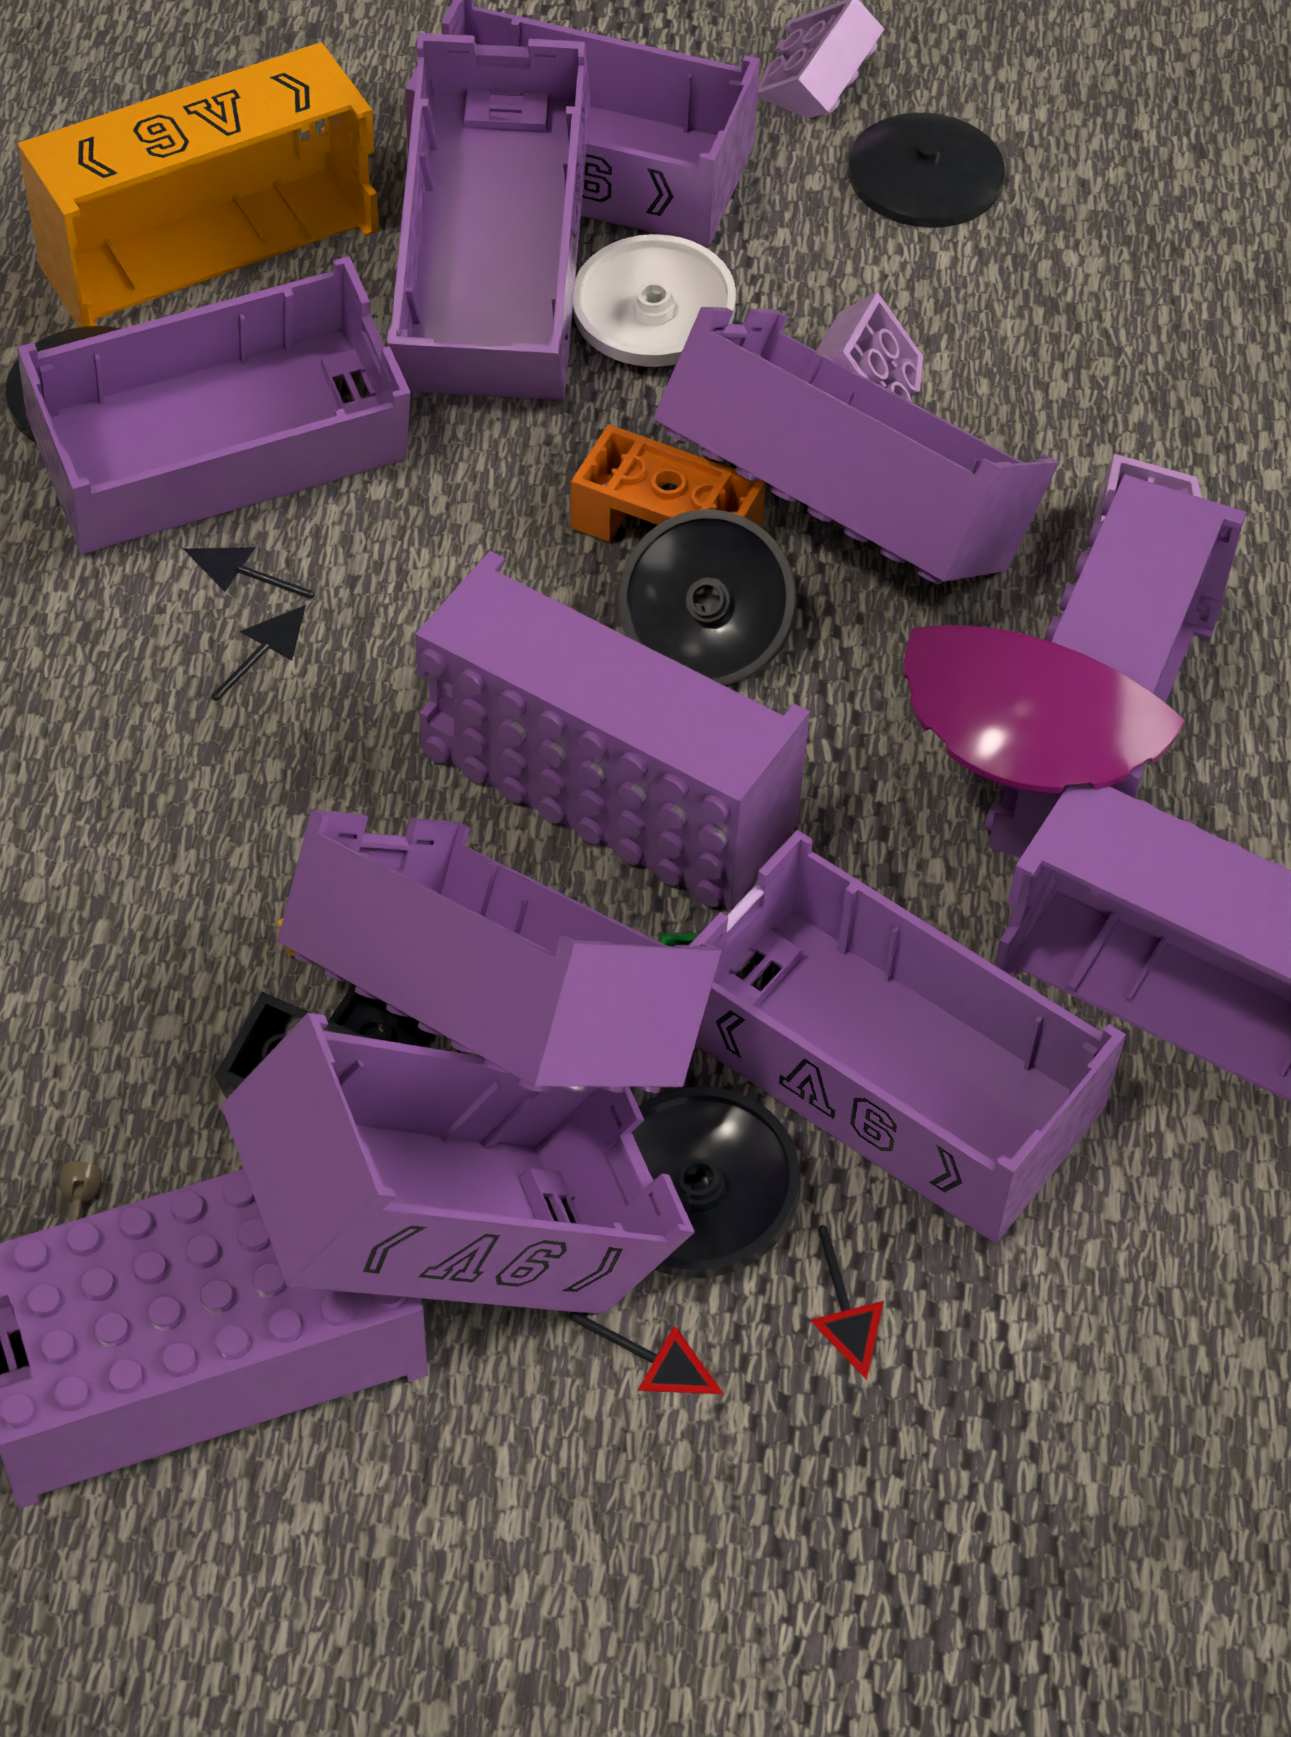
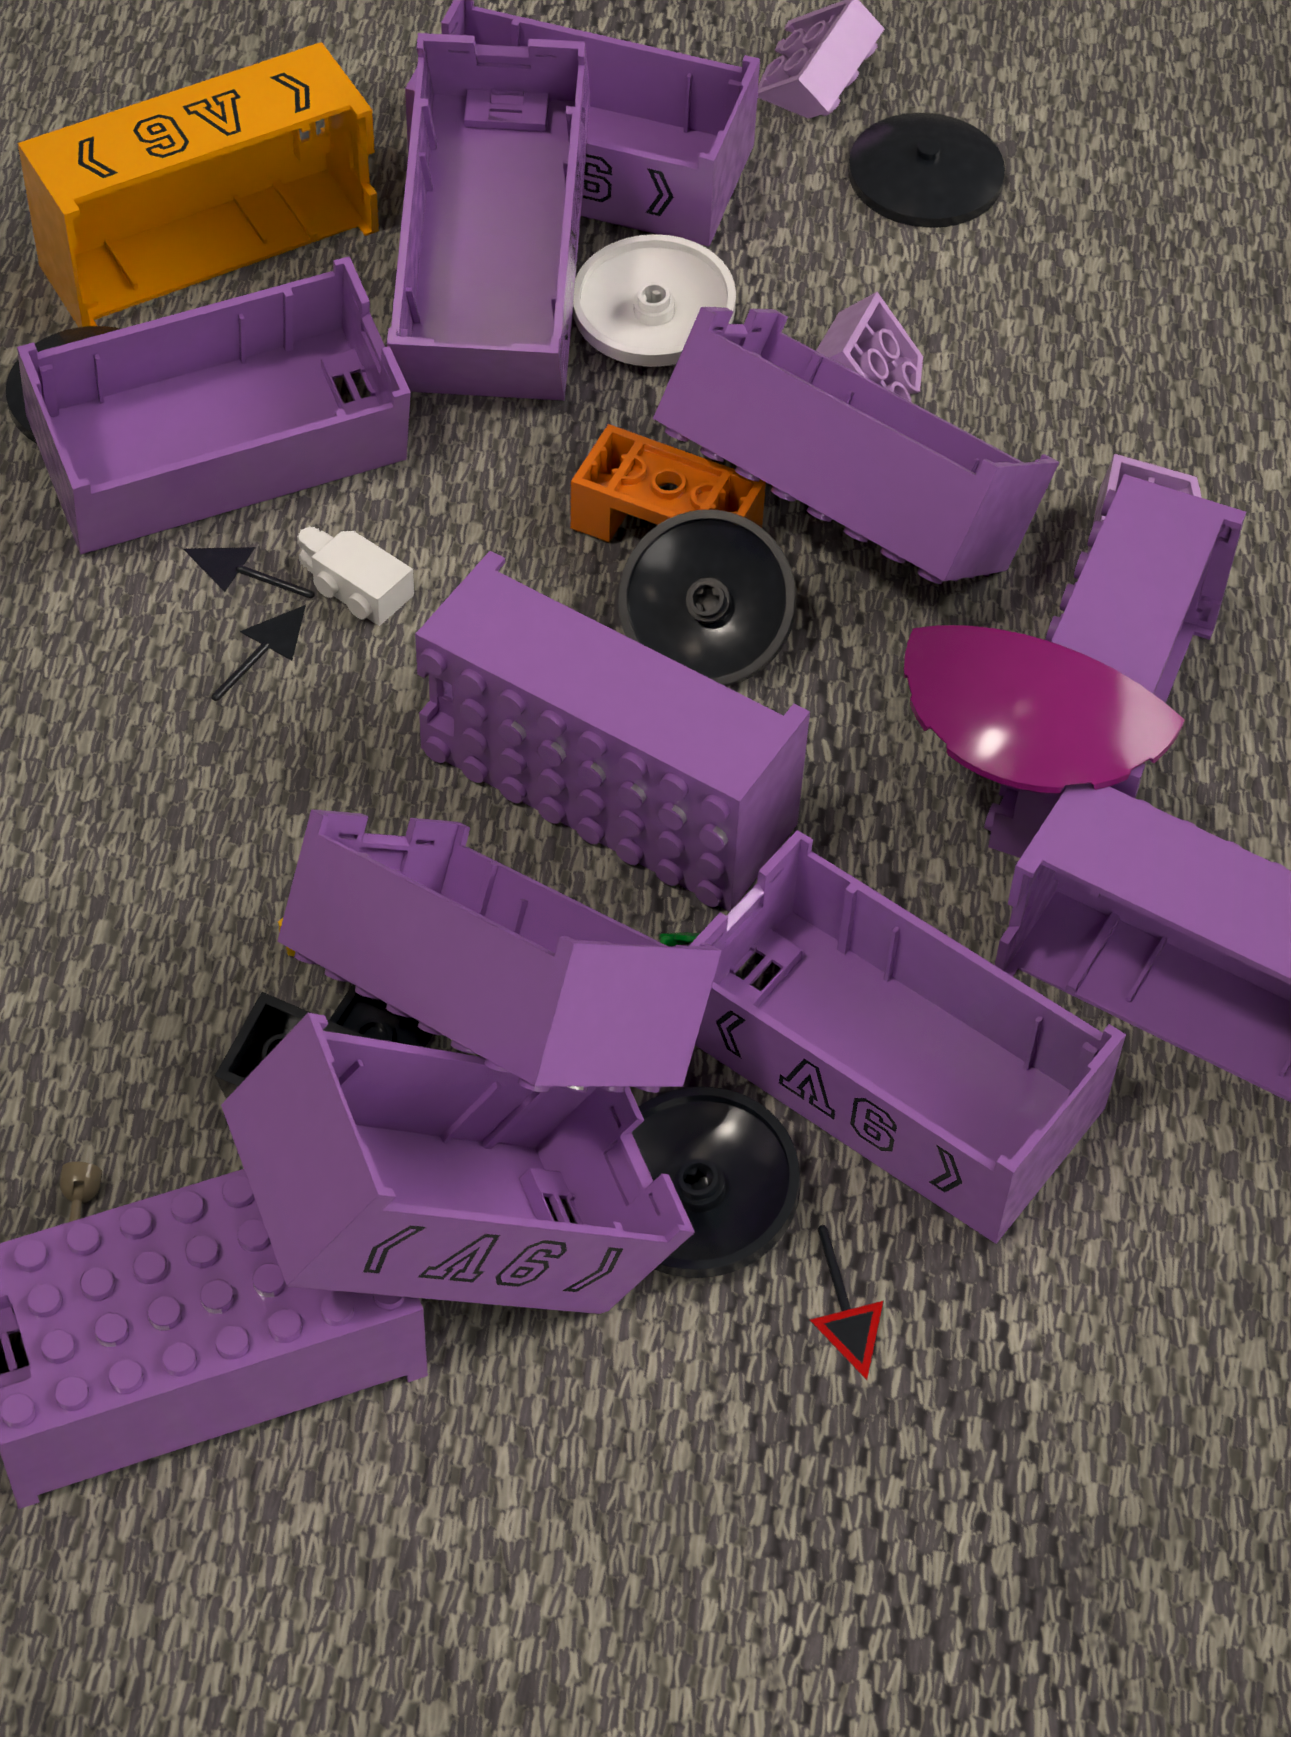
piece [569,1312,725,1395] -> none
none -> white hinge [297,526,414,626]

